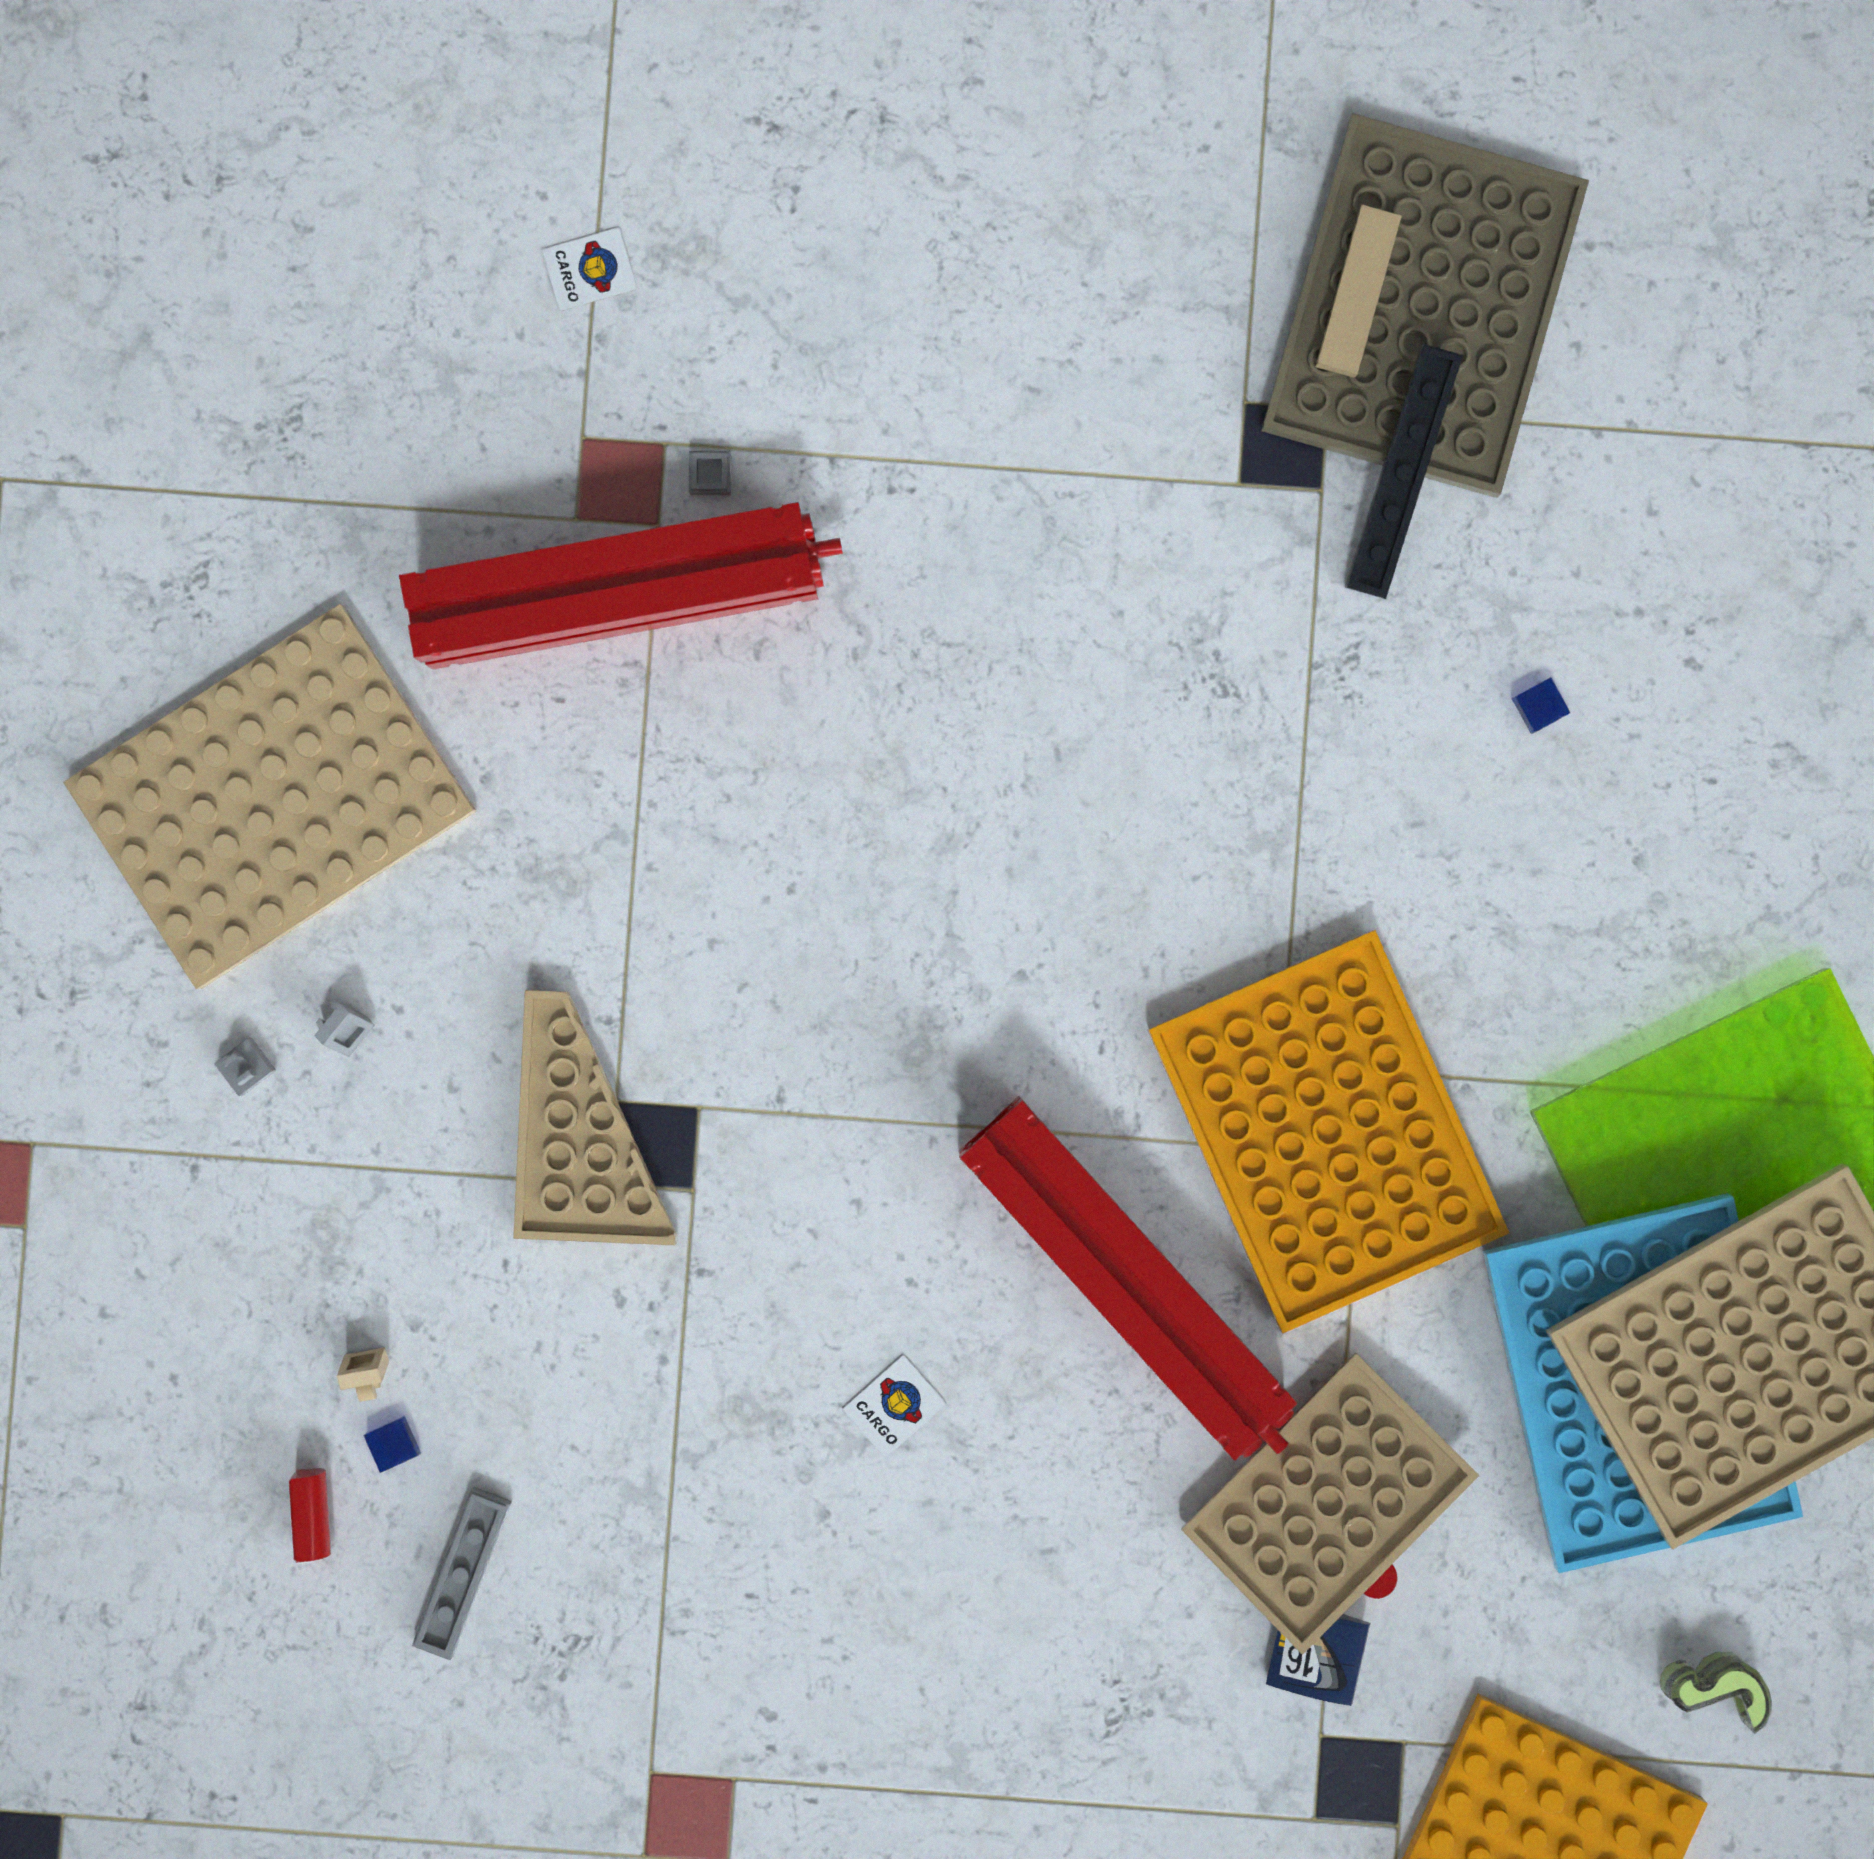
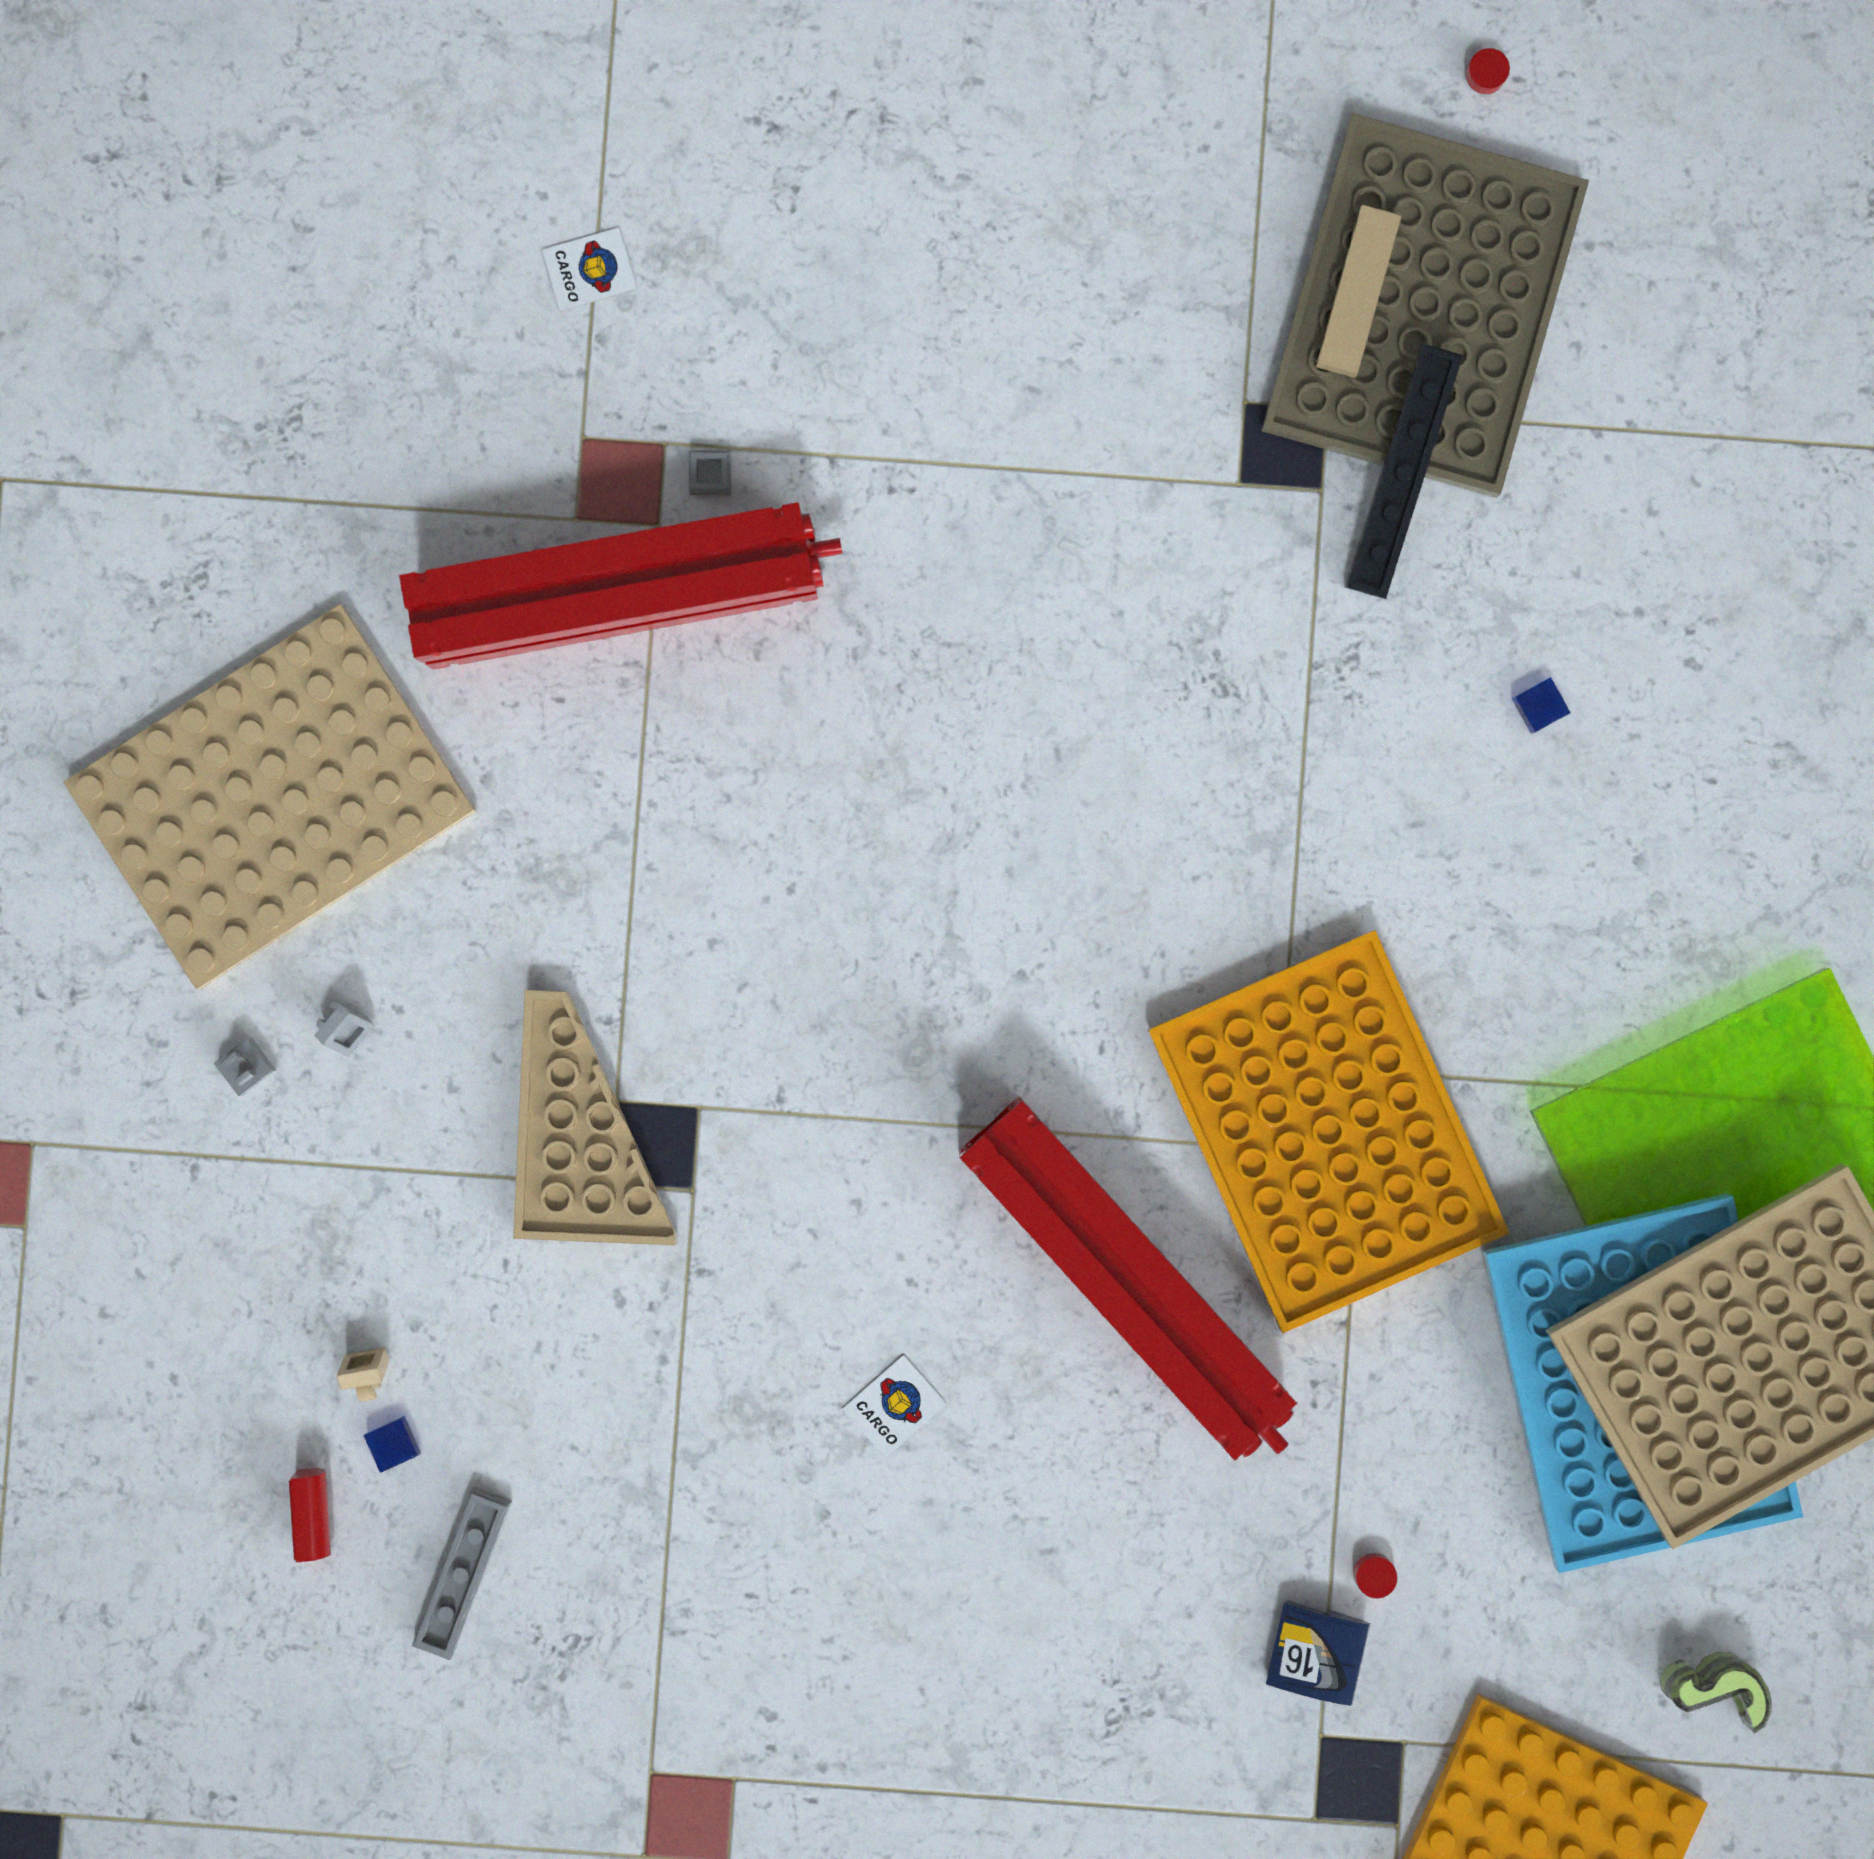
tan plate [1181,1352,1480,1655] -> none
none -> red tile [1466,48,1510,94]

